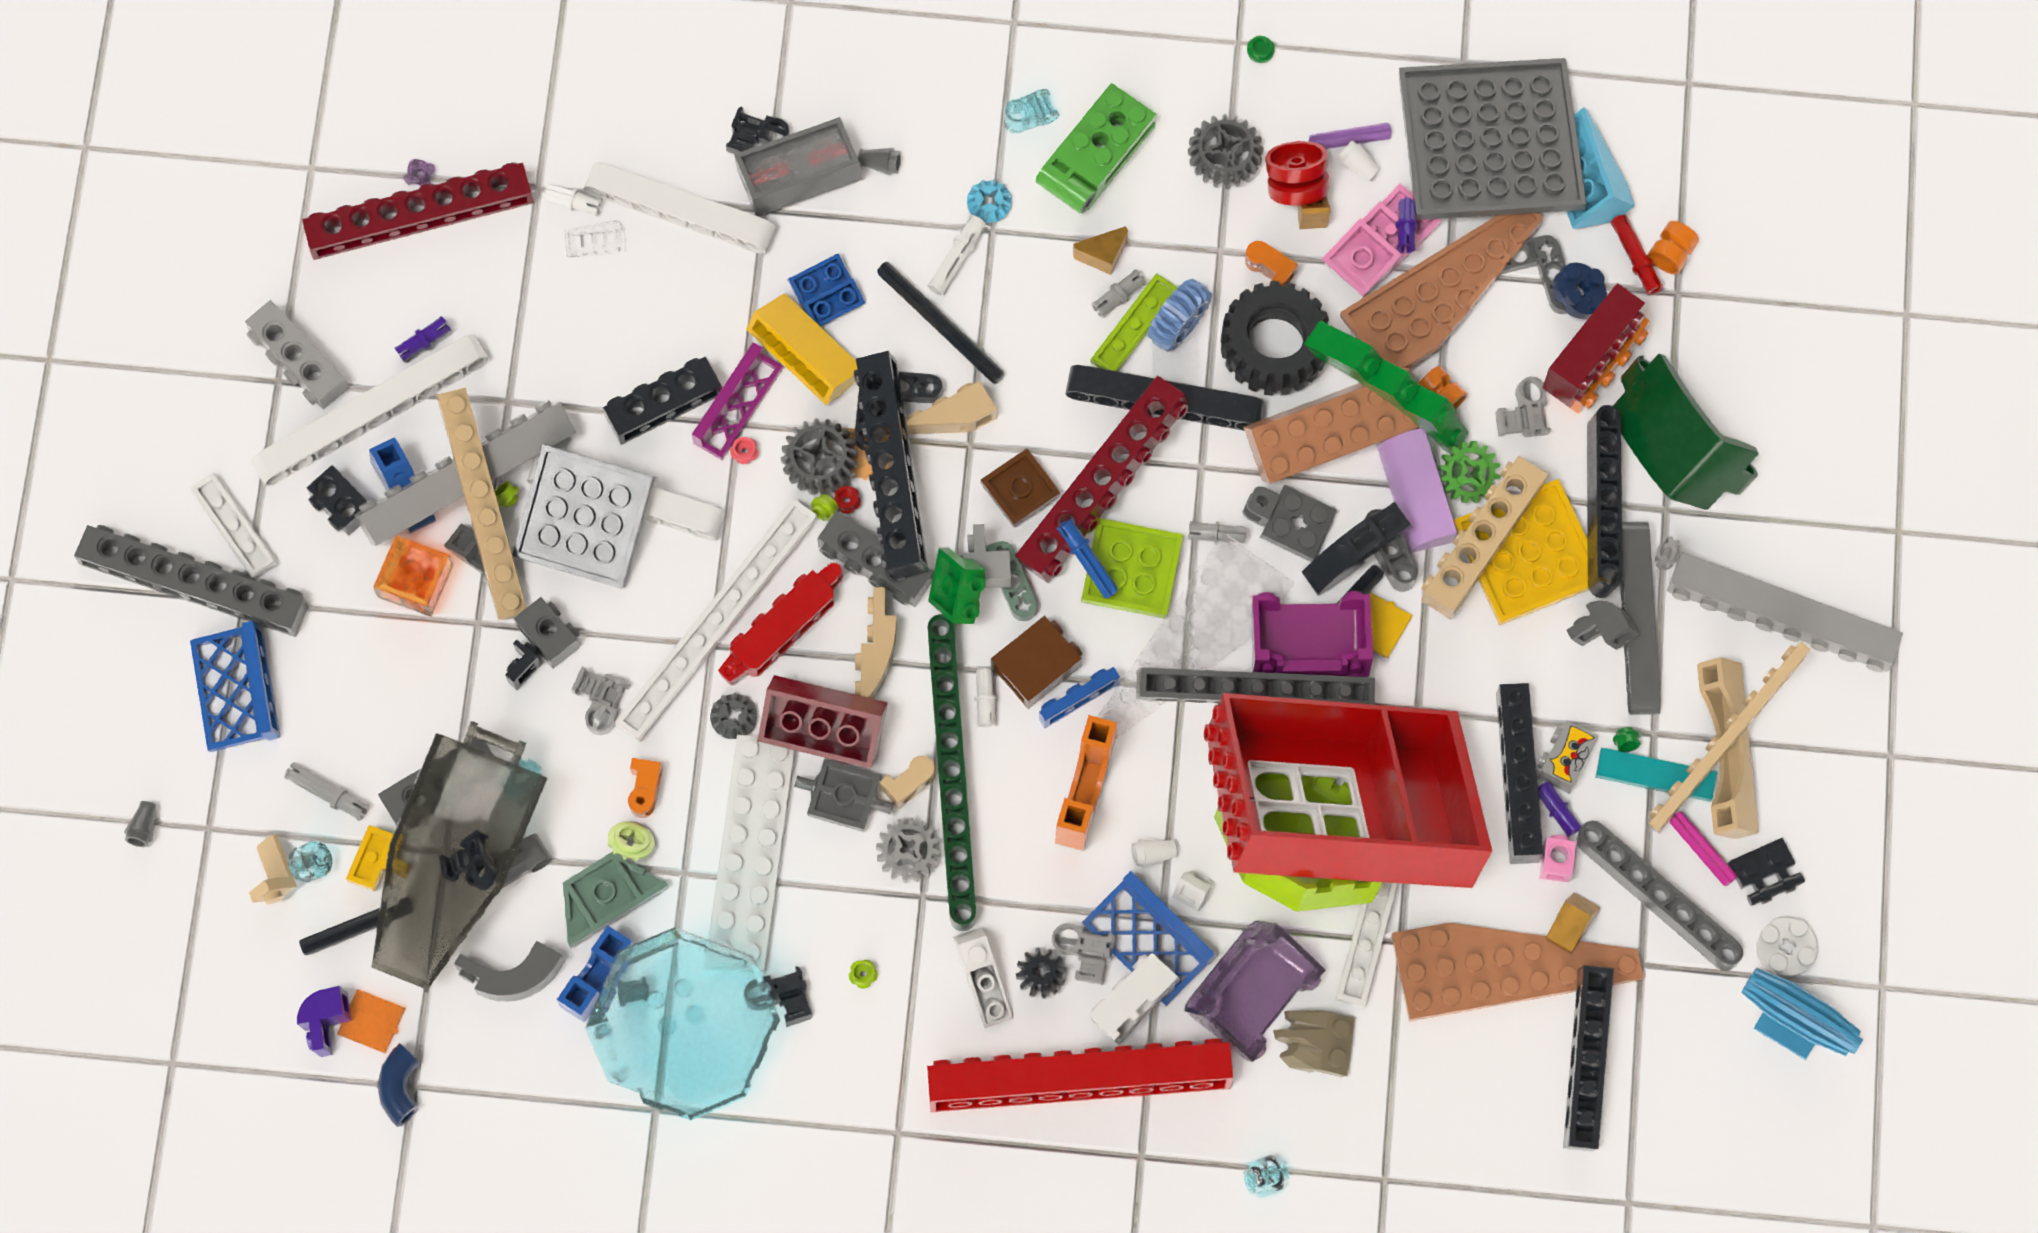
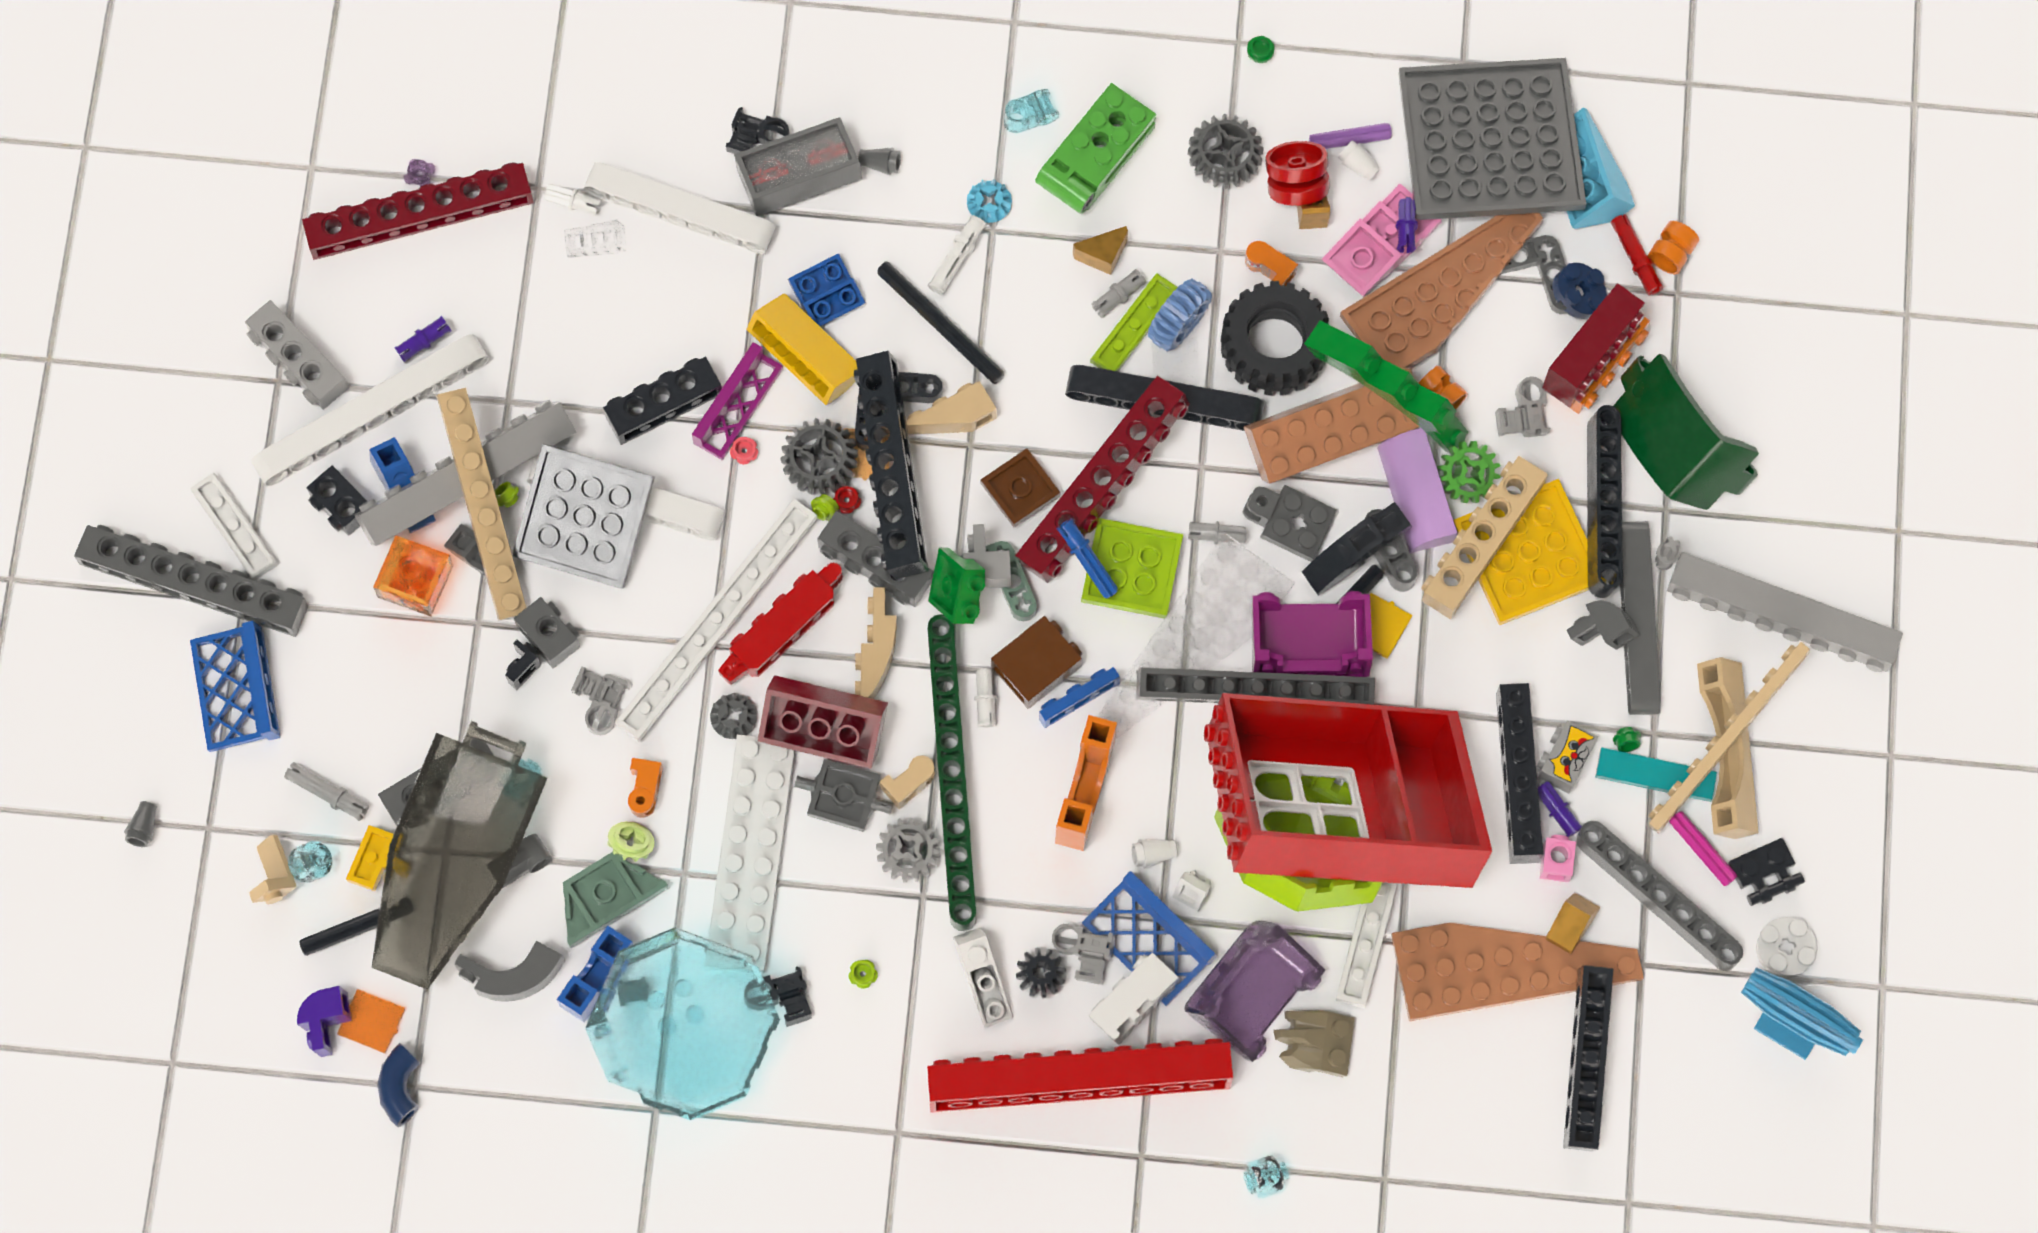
black piece [439,830,497,890] -> none

